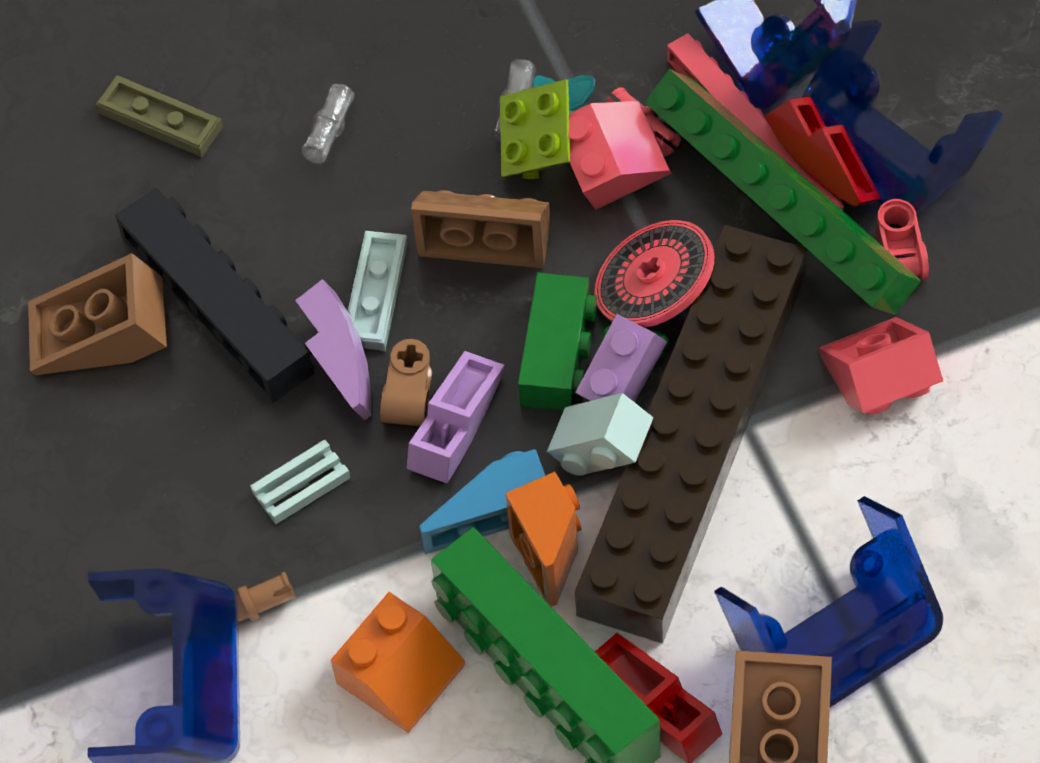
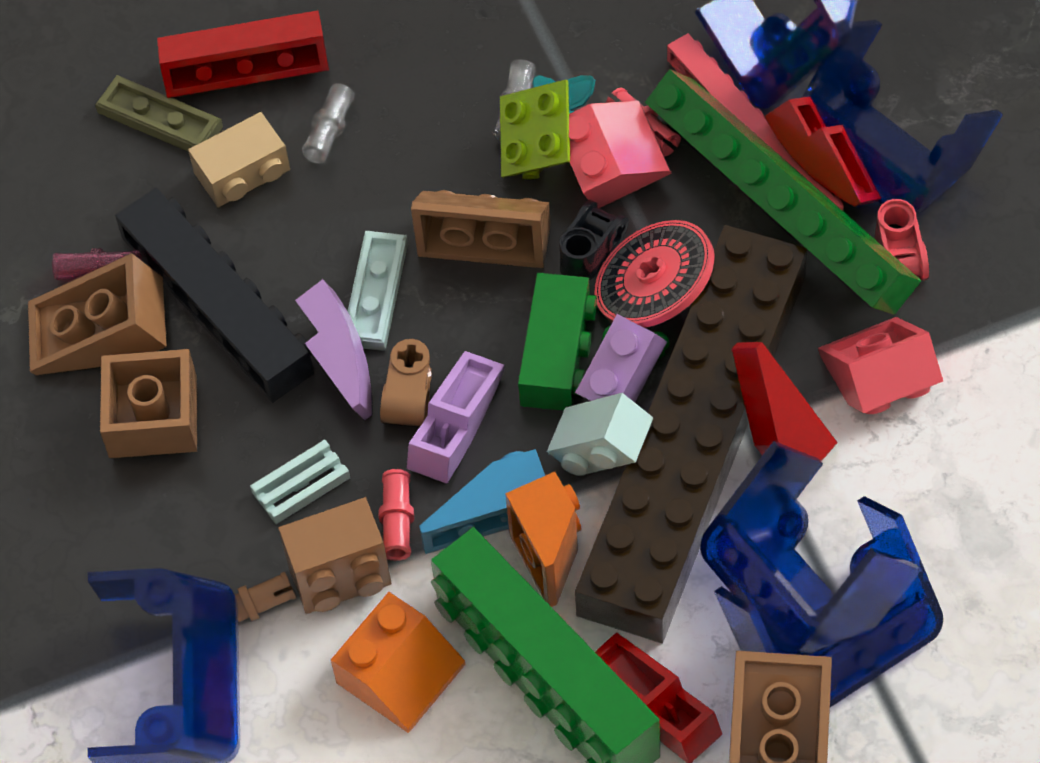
none -> clear pink pin [52,248,142,280]
none -> medium nougat brick [100,349,197,458]
none -> red brick [157,10,329,98]
none -> tan brick [188,112,290,208]
none -> medium nougat brick [278,497,392,614]
none -> coral pin [378,469,414,561]
none -> black piece [559,199,629,281]
none -> clear blue windscreen [700,441,921,655]
none -> red slope [732,342,838,480]

